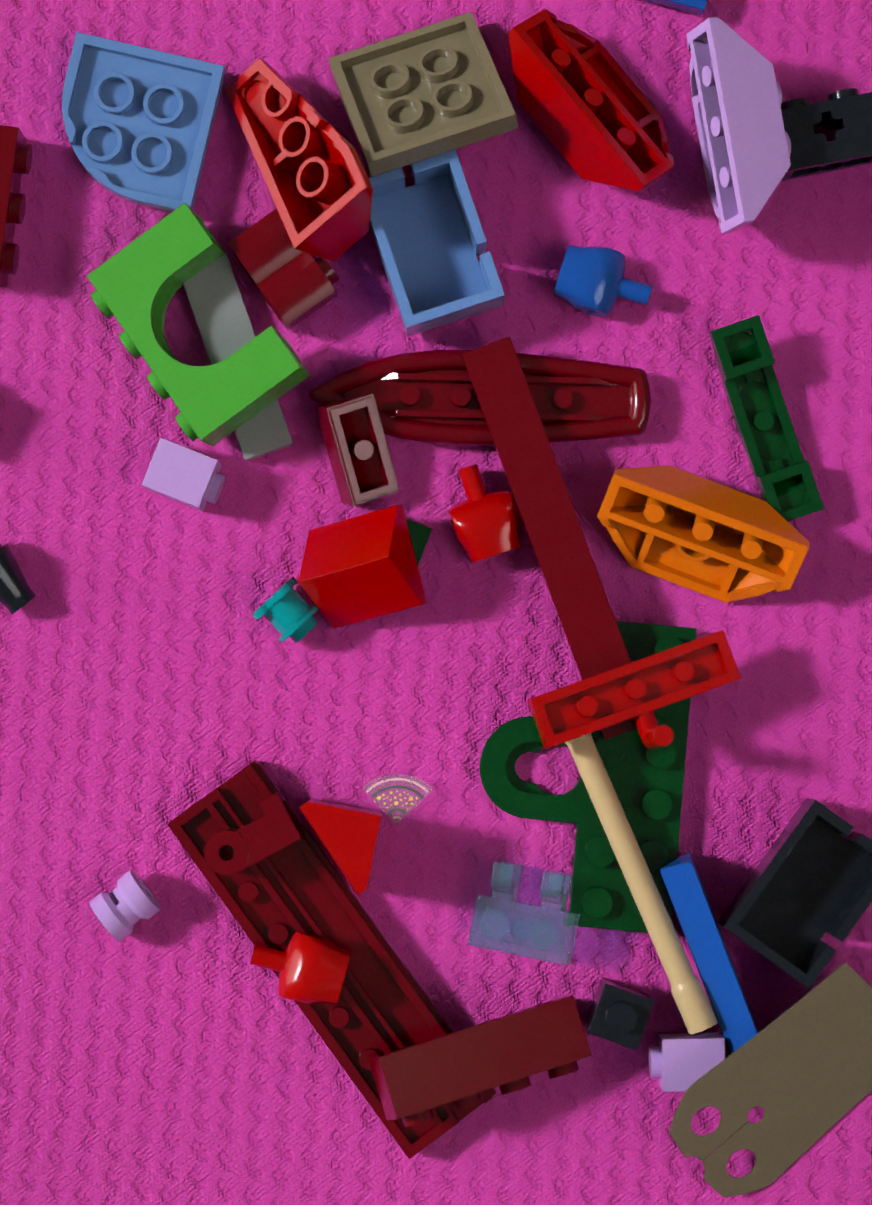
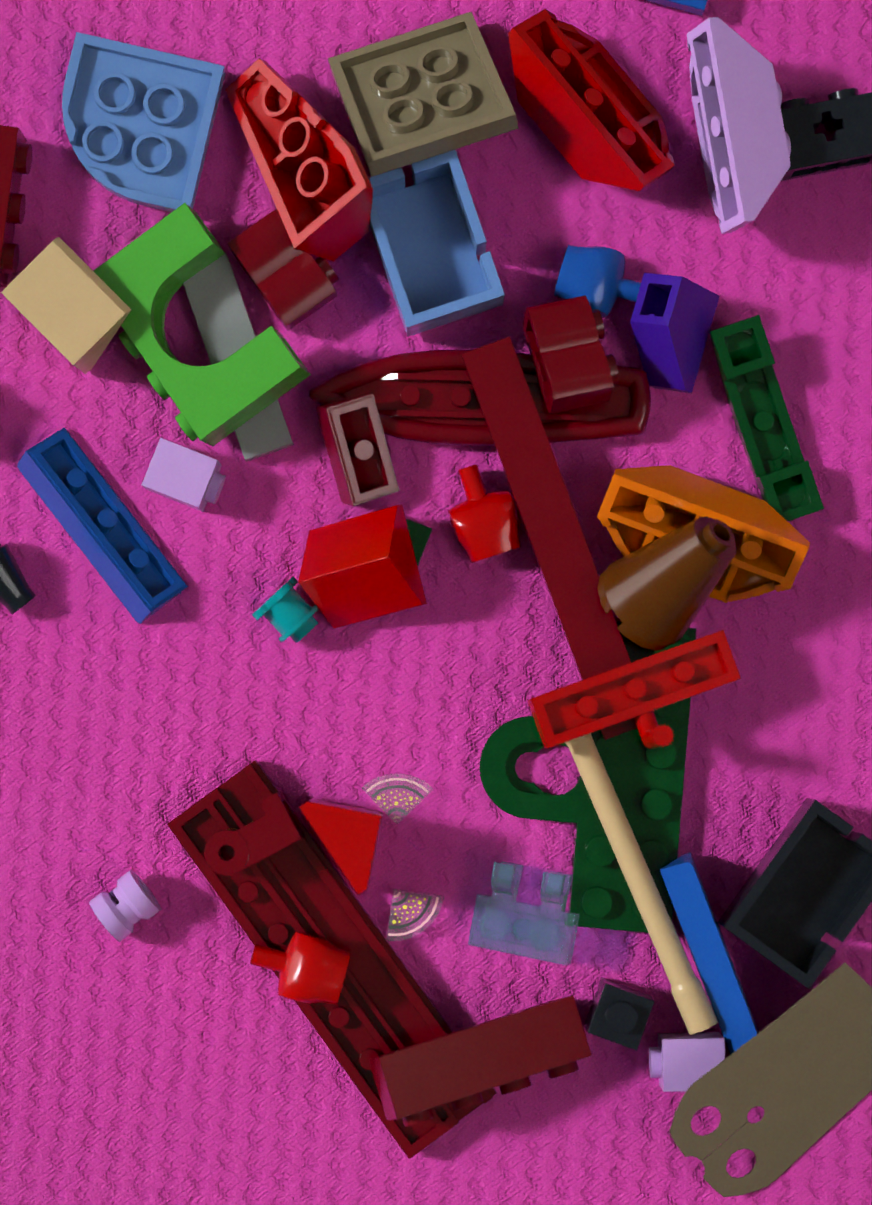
none -> tan slope [1,237,132,374]
none -> blue slope [17,427,188,623]
none -> clear tile [386,889,444,941]
none -> dark red brick [523,295,619,414]
none -> reddish brown cone [597,517,736,651]
none -> dark purple slope [630,273,720,393]

